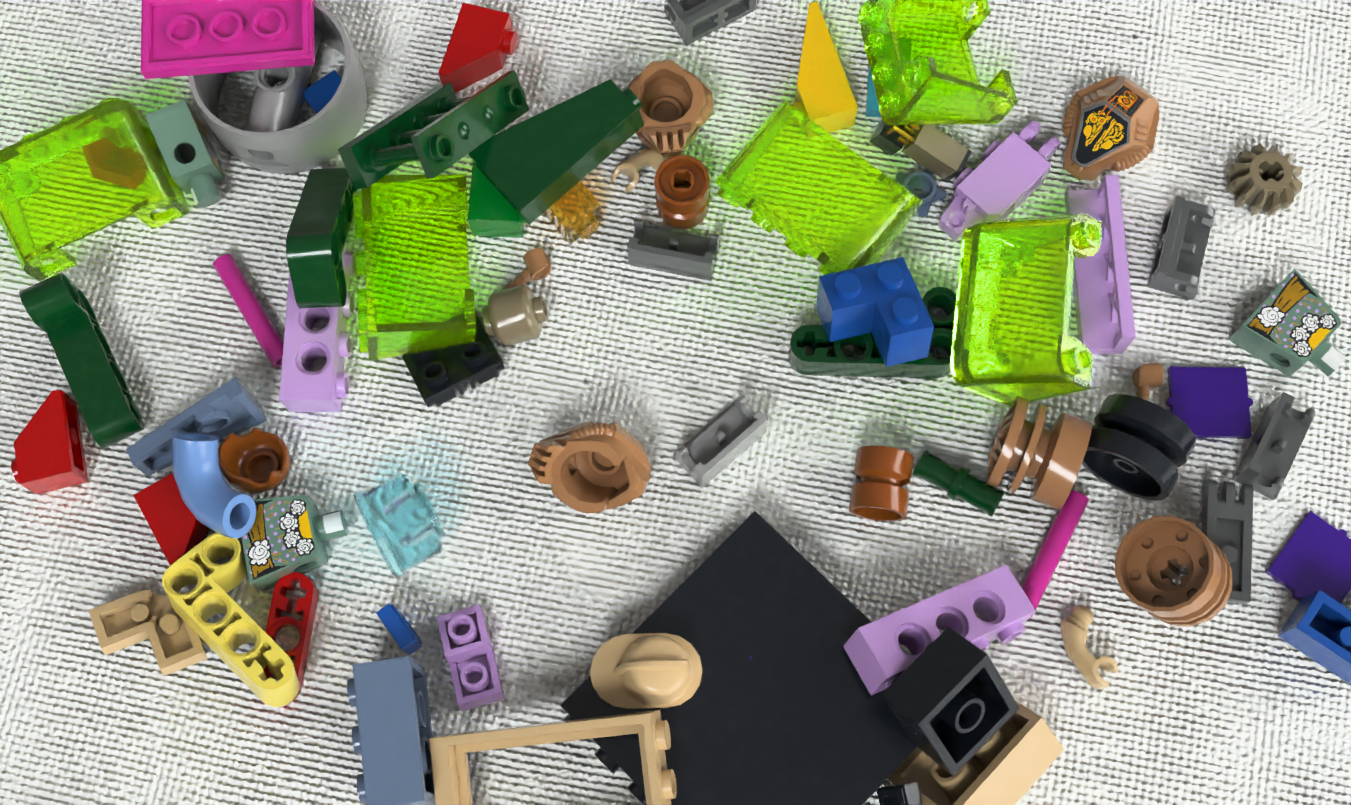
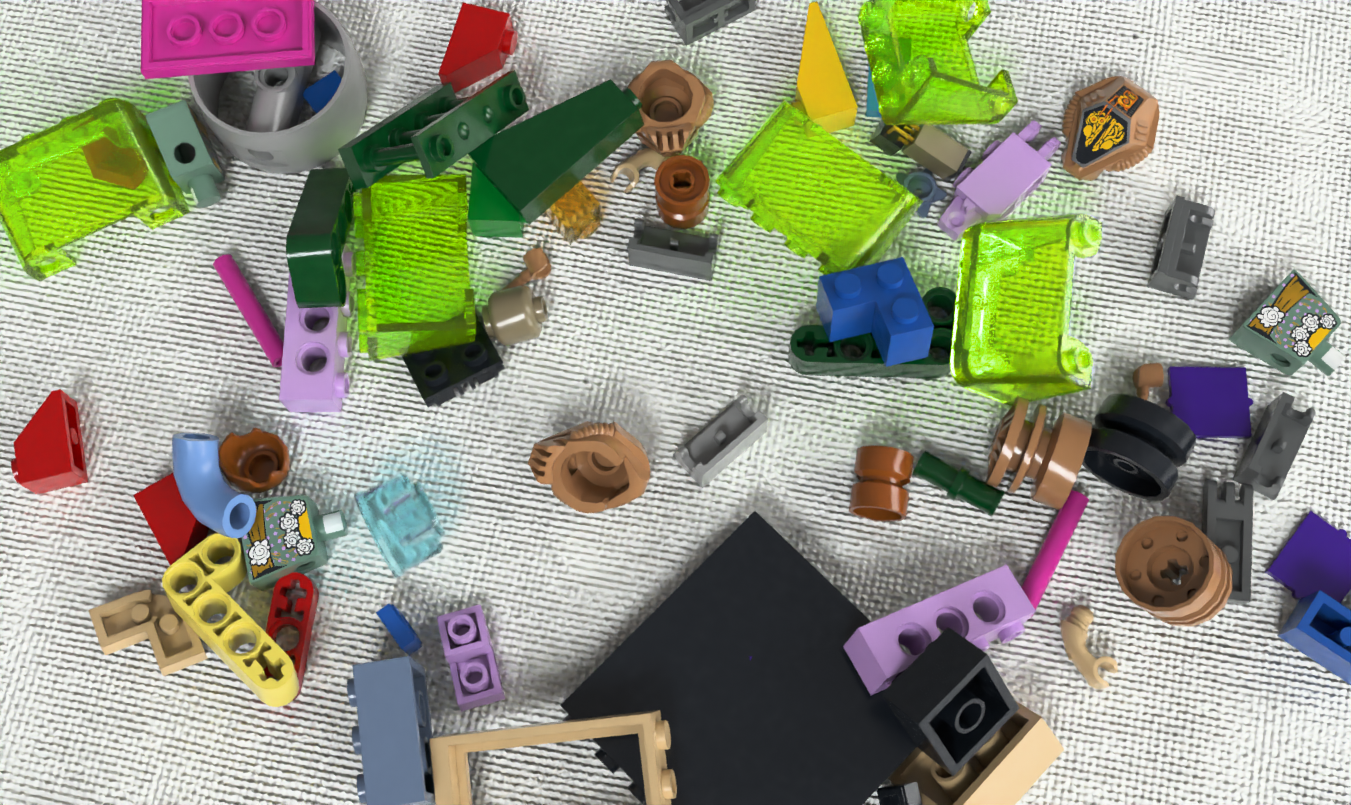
dark green beam [19,272,145,449] -> none
sand blue wing [126,377,267,477] -> none
tan piece [590,633,703,709] -> none
lavender fence [1065,175,1136,355] -> none
dark tan gear [1226,143,1303,217] -> none

